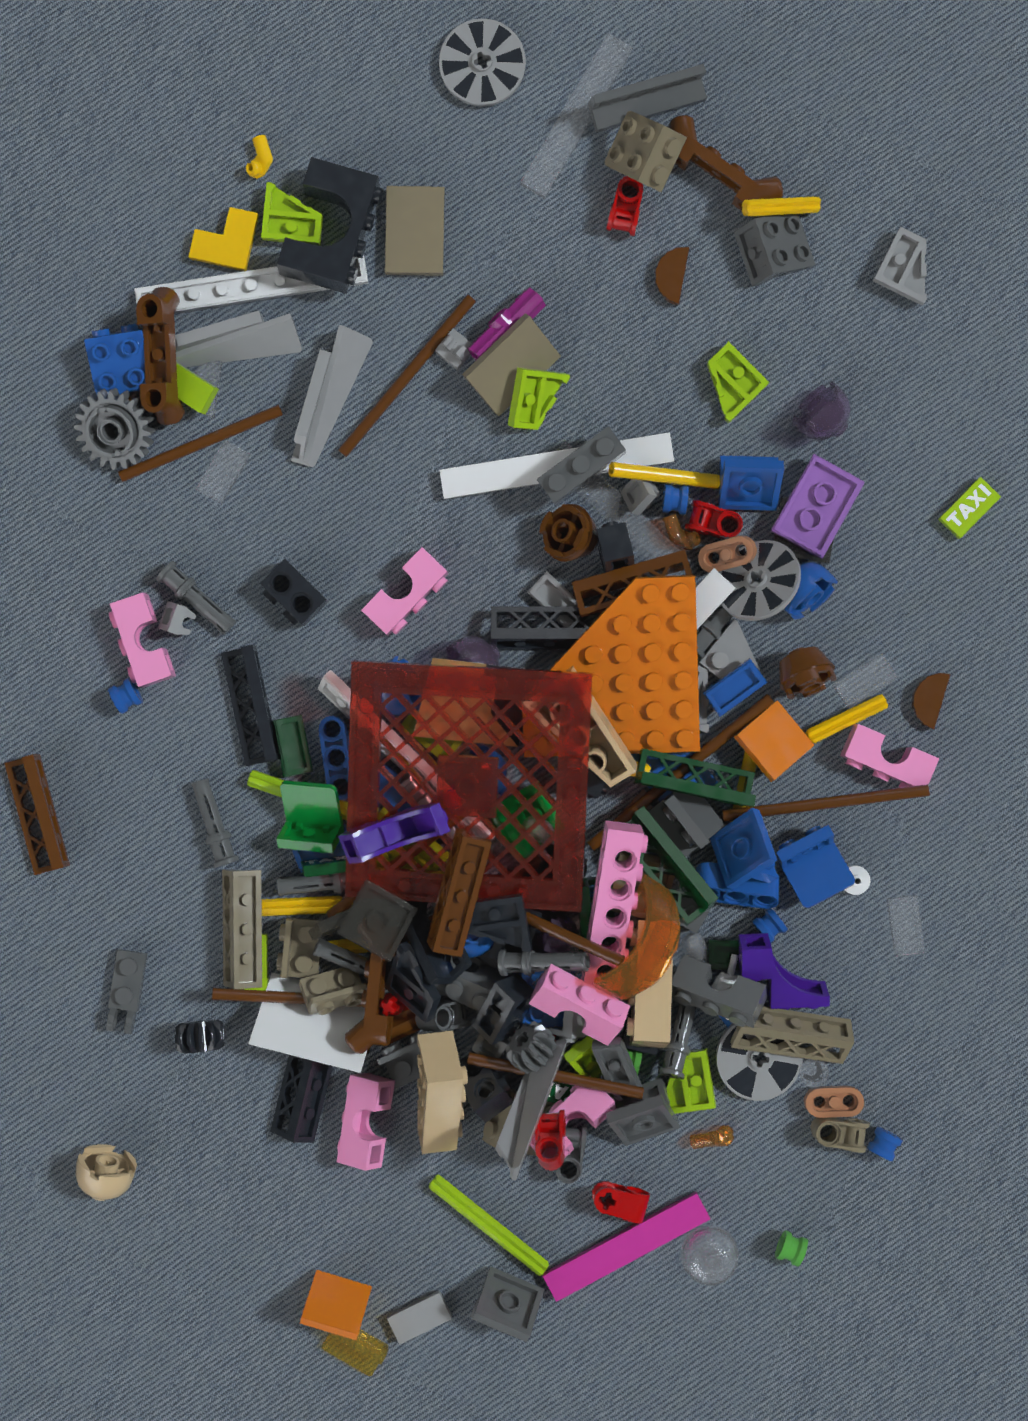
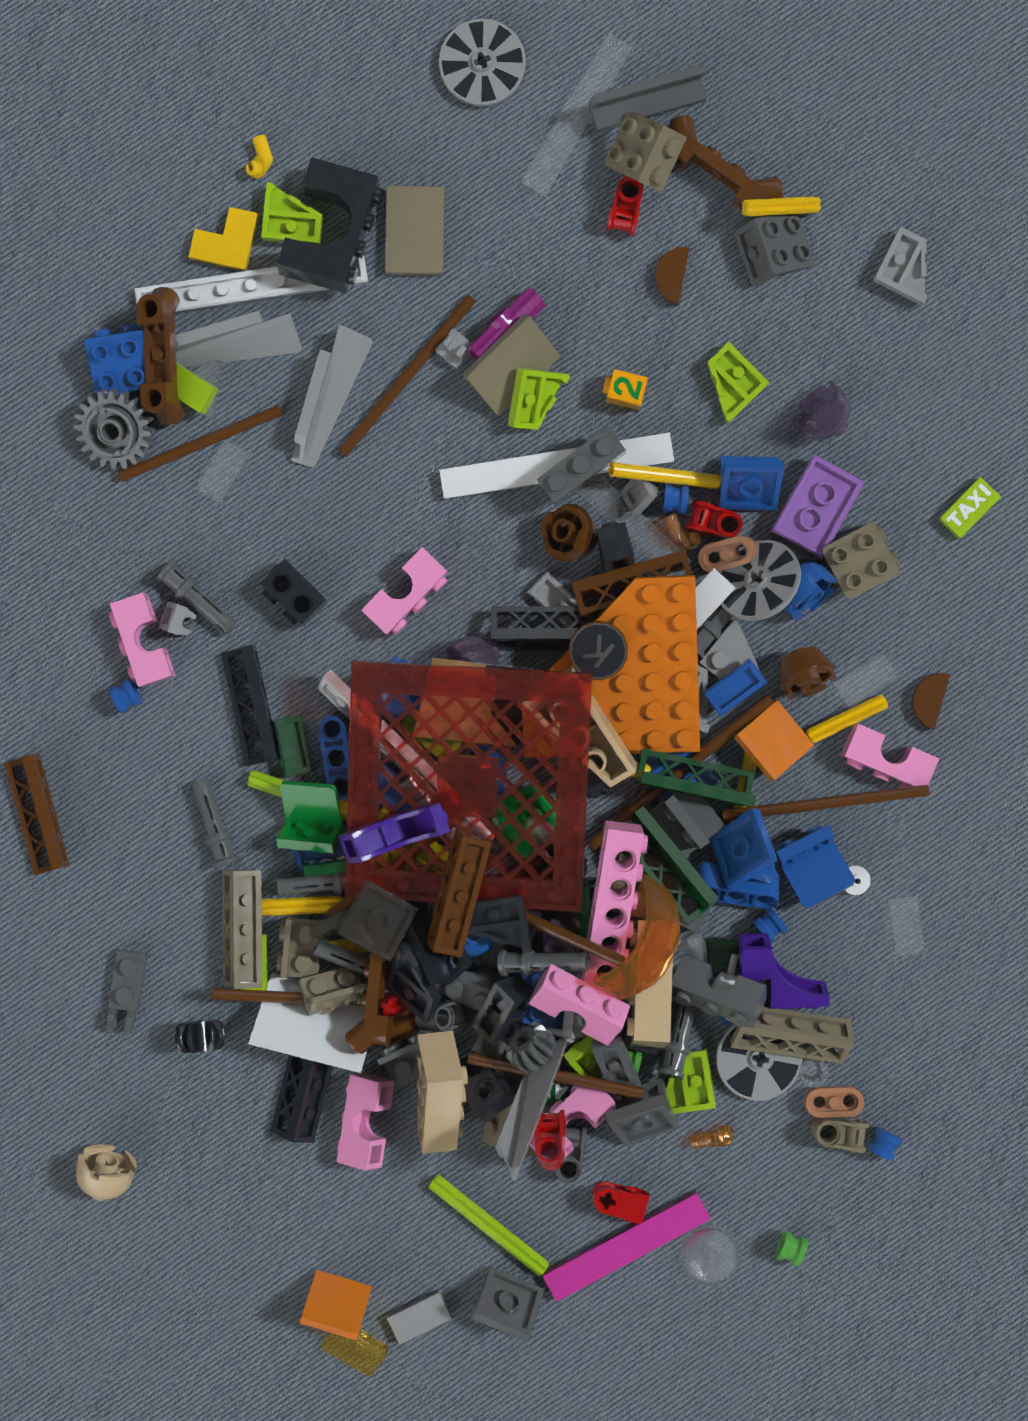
none -> black tile [569,620,628,680]
none -> light orange brick [602,369,648,411]
none -> dark tan bracket [822,522,901,599]

